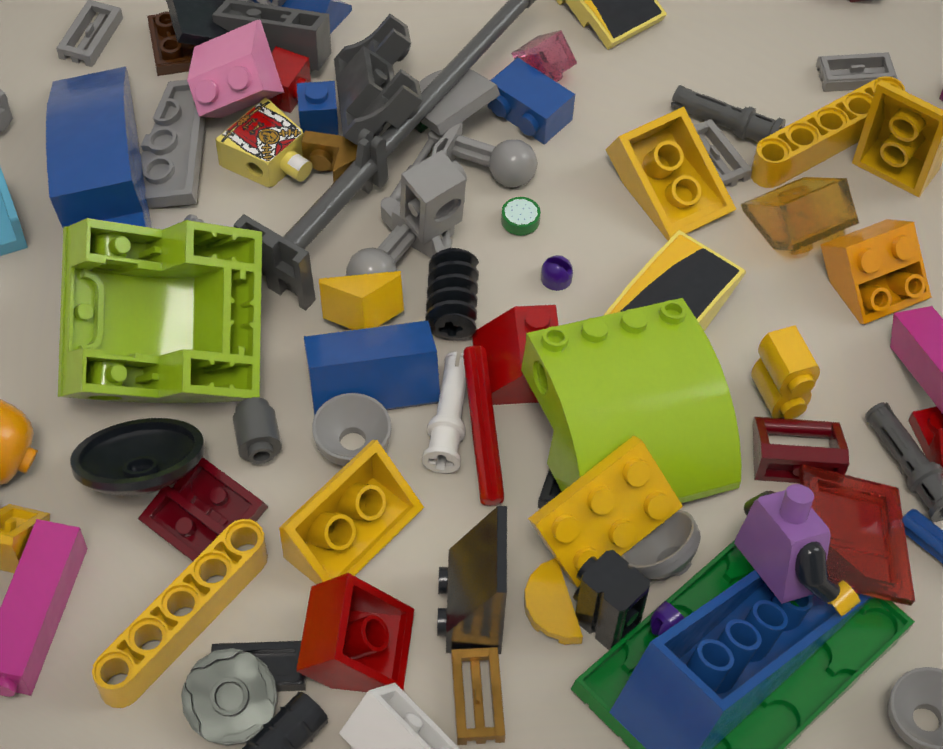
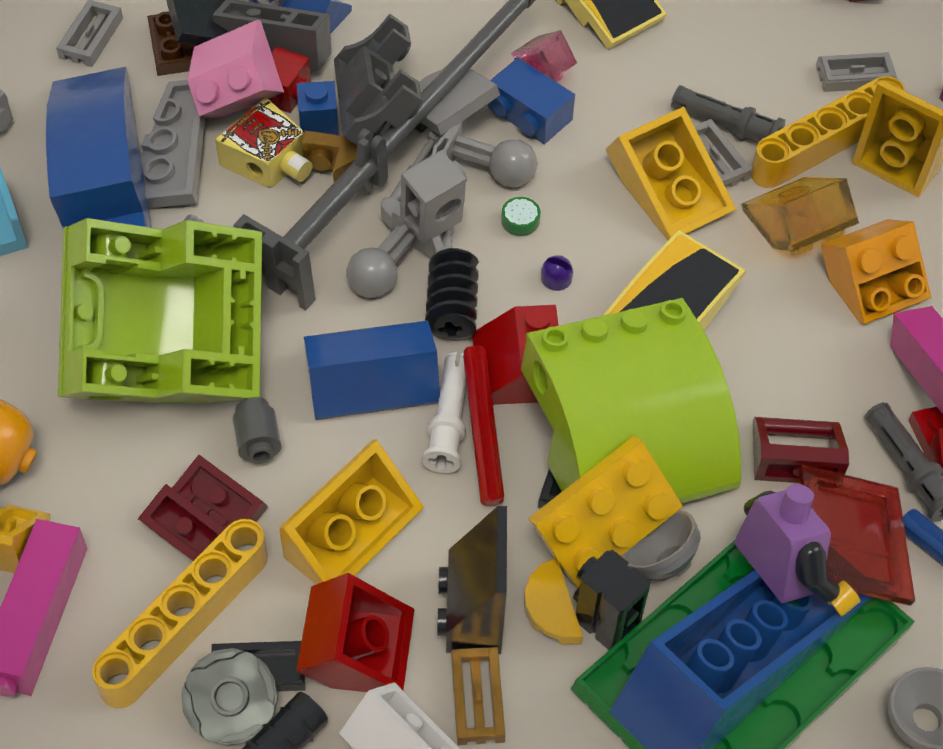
black dish [70,418,205,496] -> none
light grey piece [312,393,391,466] -> none
yellow slope [319,271,404,330] -> none
dark purple hinge [650,601,684,636] -> none
yellow brick [751,325,820,419] -> none

